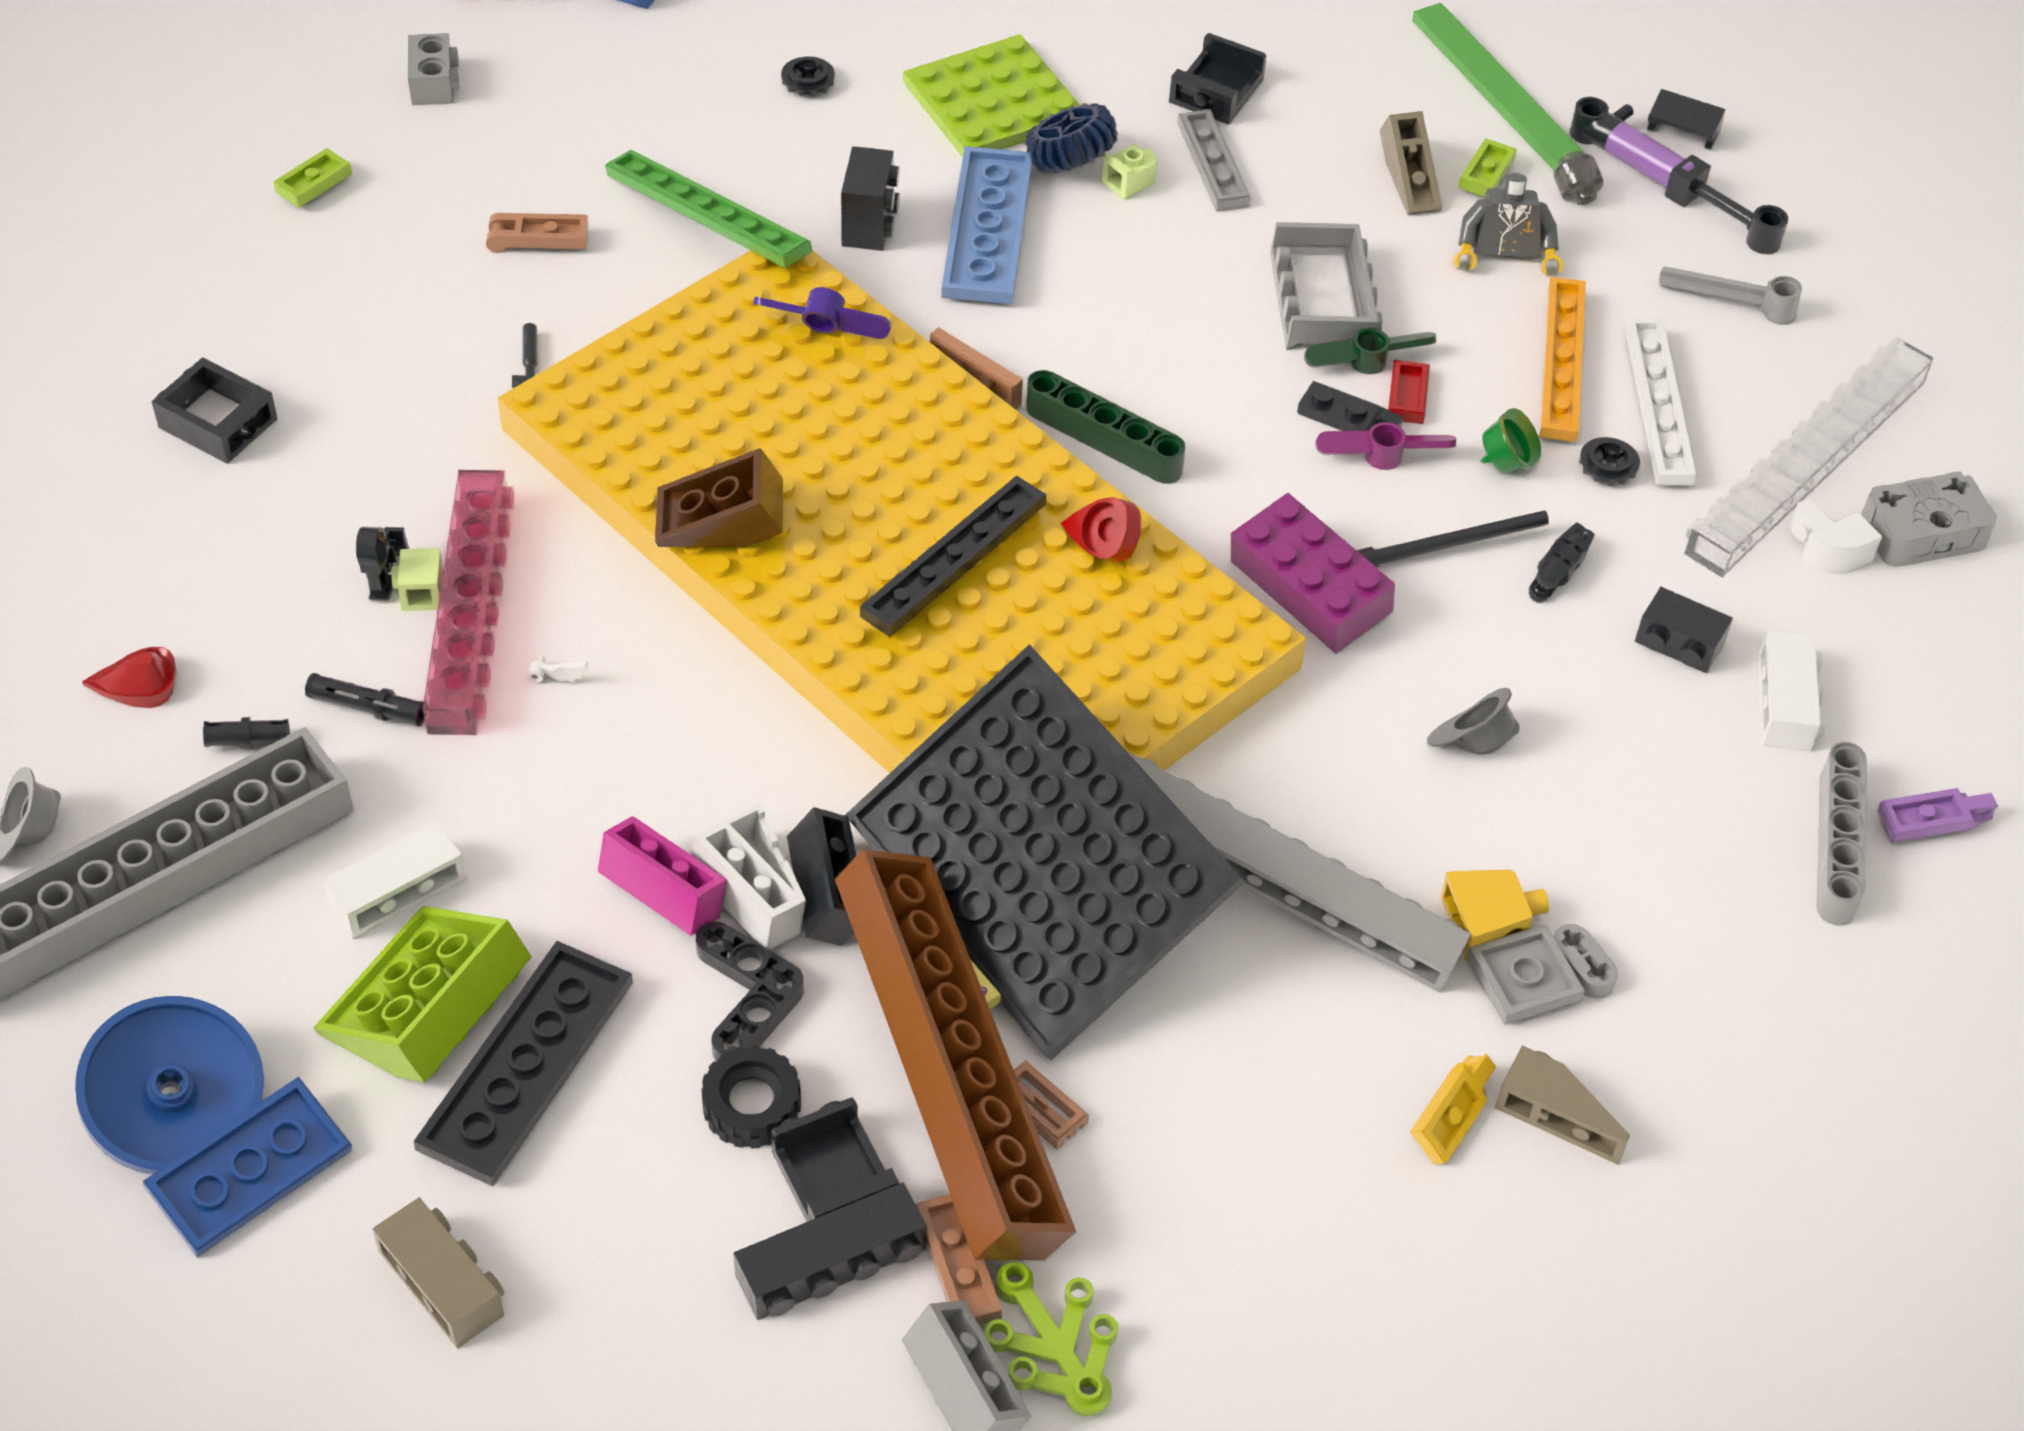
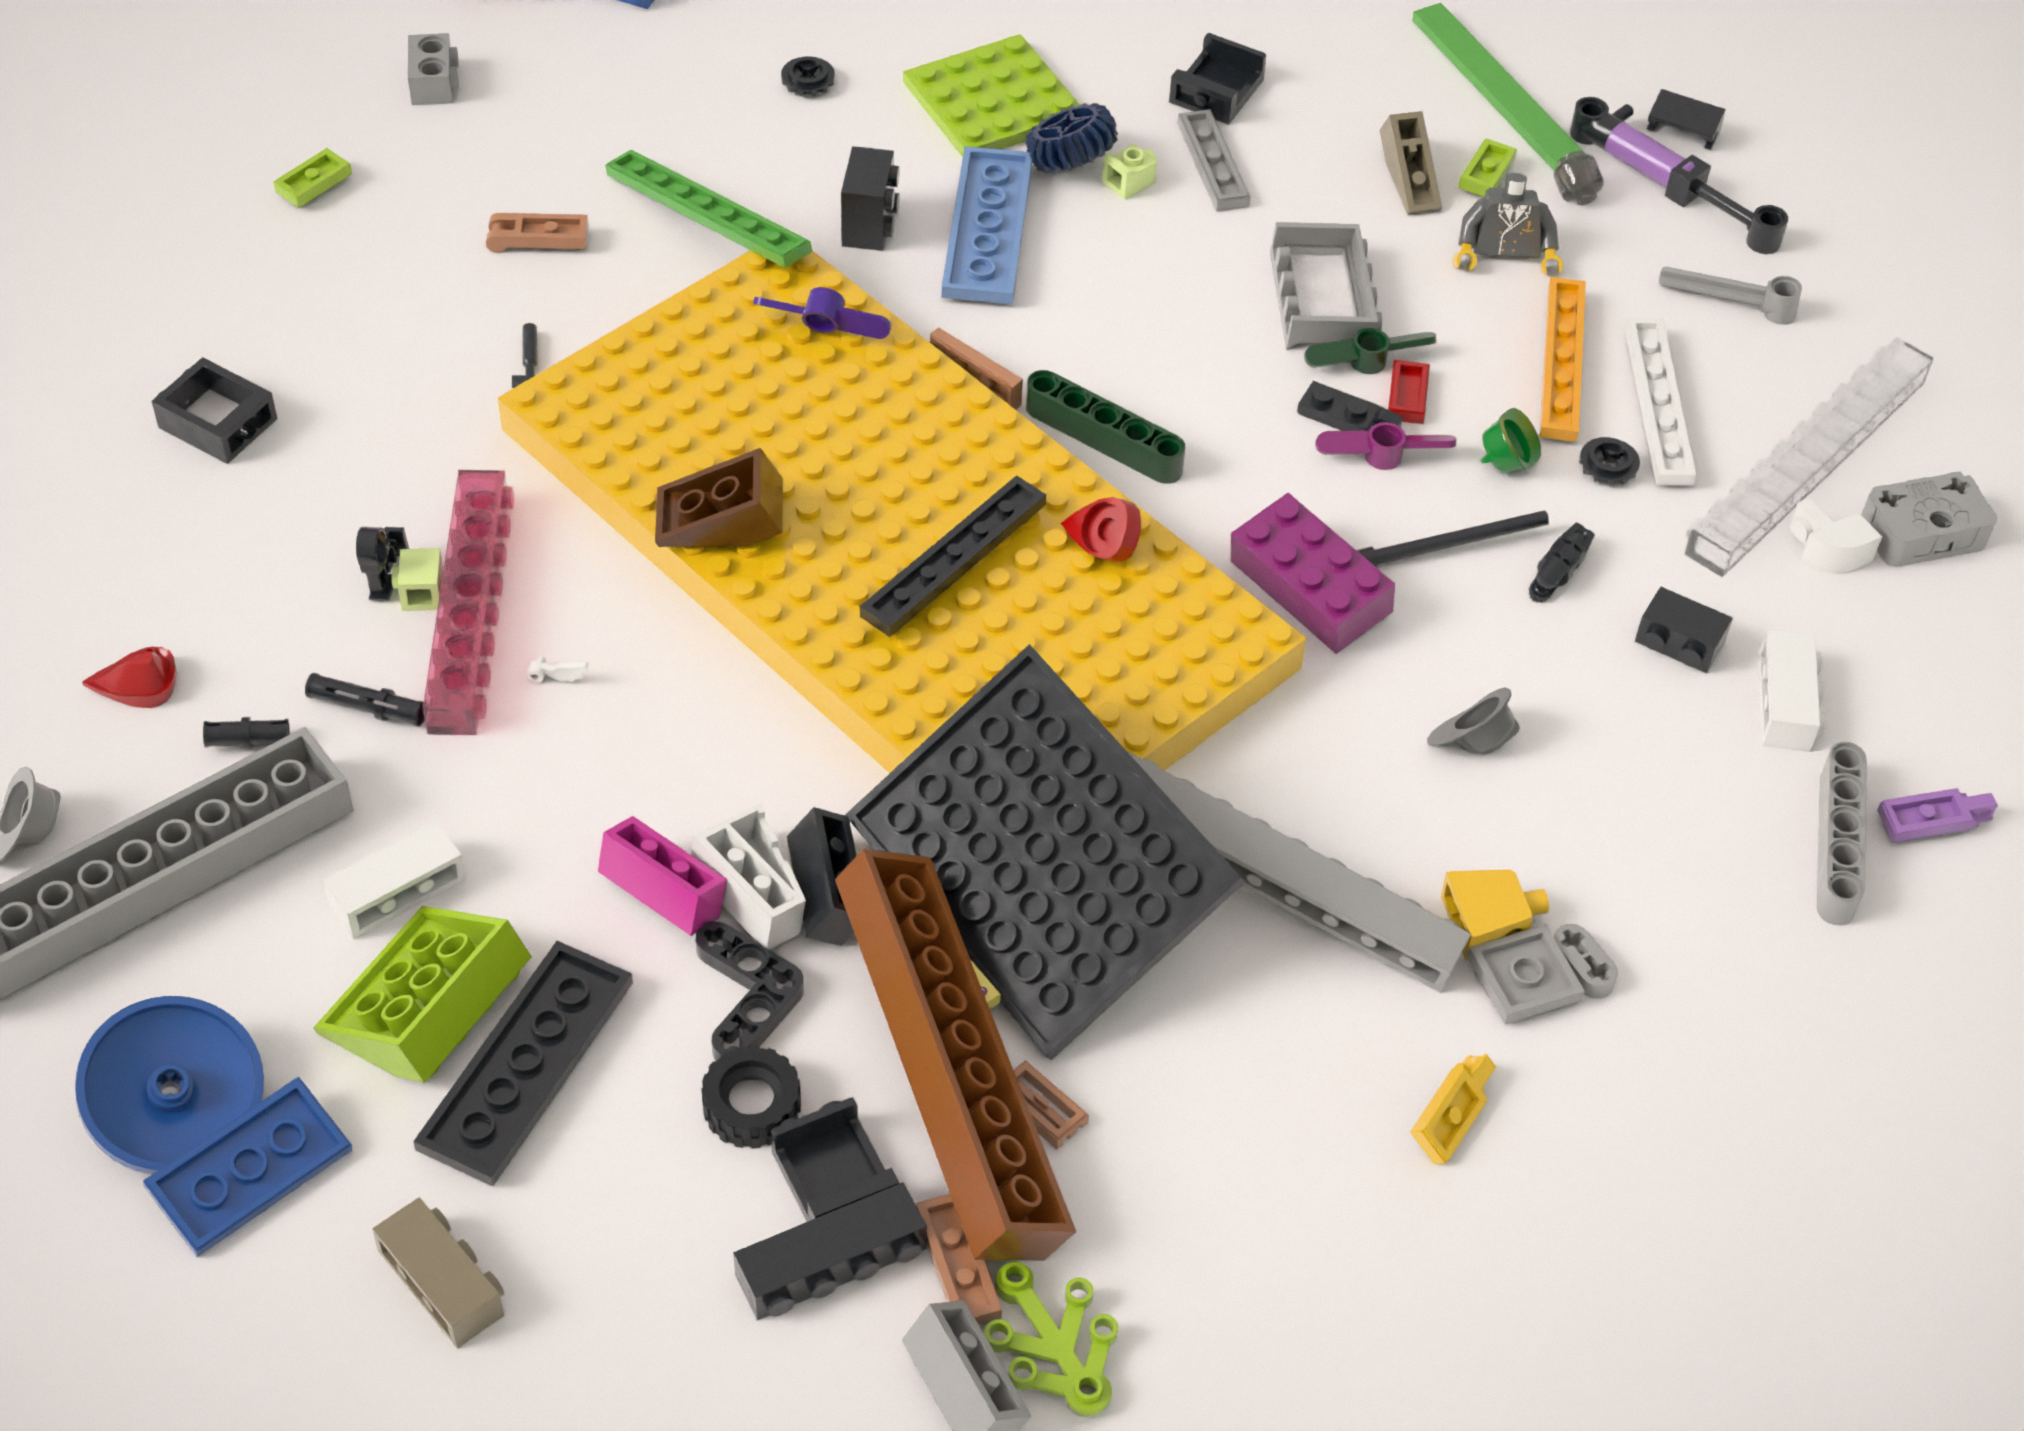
dark tan slope [1495,1045,1630,1165] -> none

